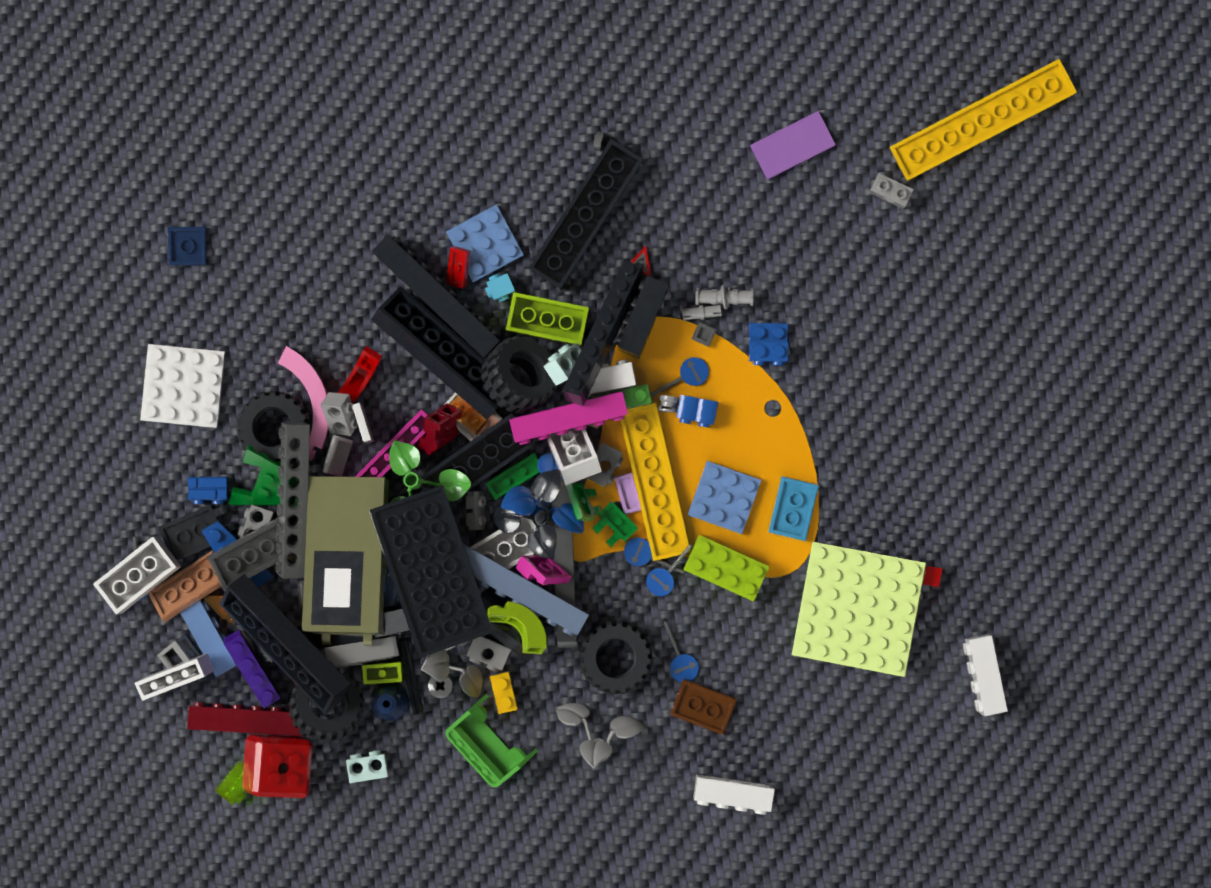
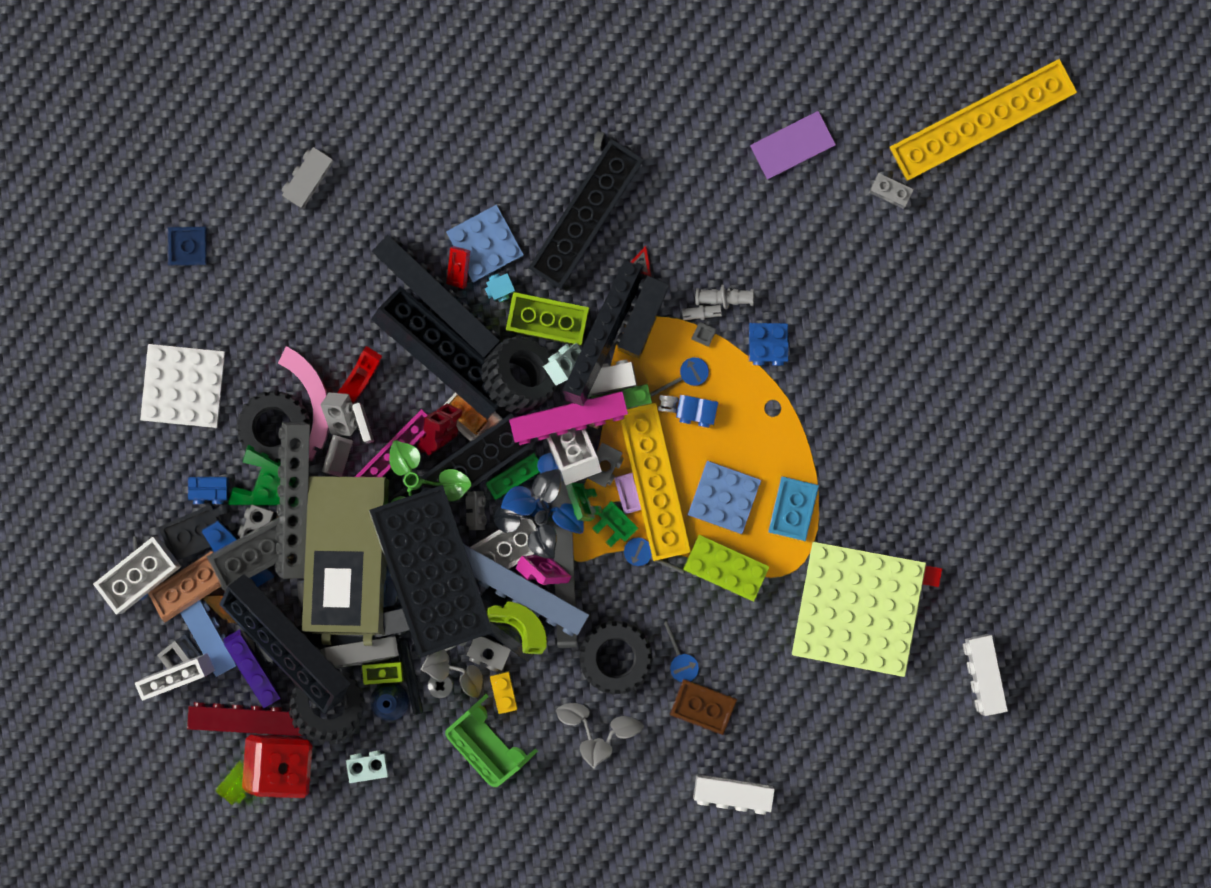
blue piece [646,544,692,596] -> none
none -> light grey brick [282,147,334,209]

